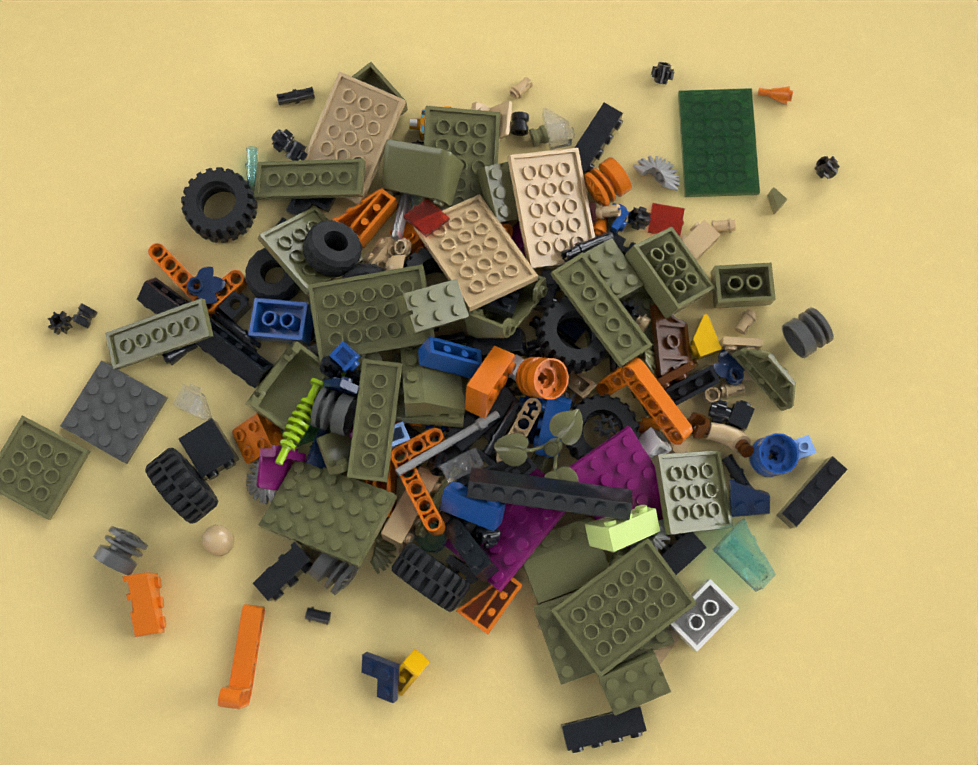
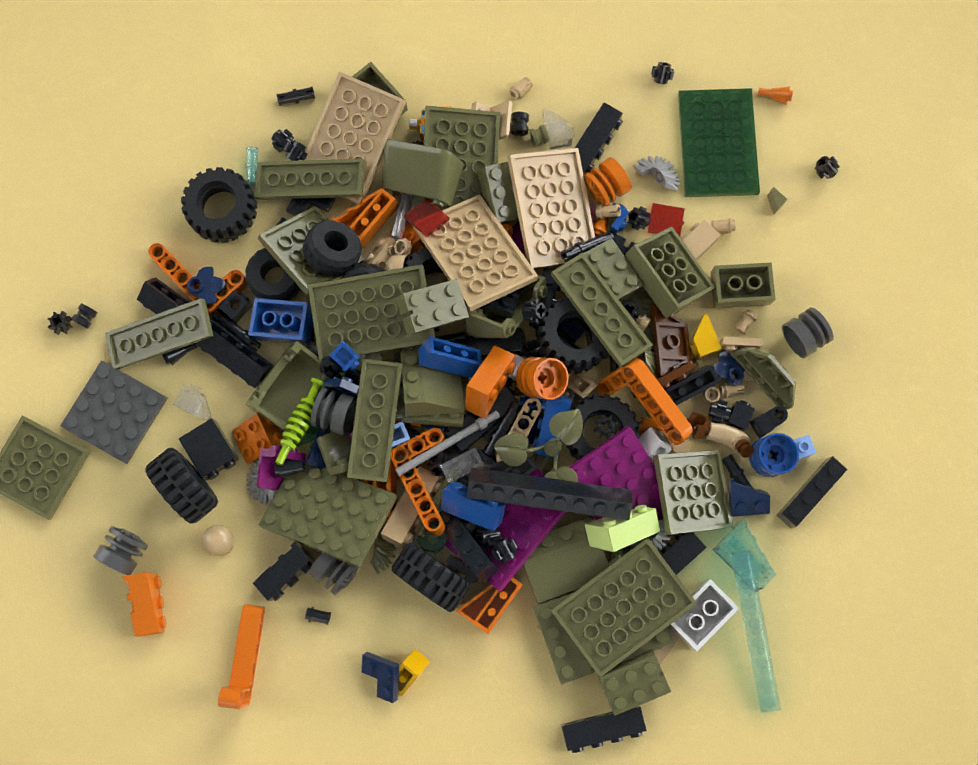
none -> black cone [275,459,305,478]
none -> black gear [491,537,518,562]
none -> black gear [522,298,546,323]
none -> clear light blue plate [731,550,781,712]
none -> black piece [749,406,788,439]

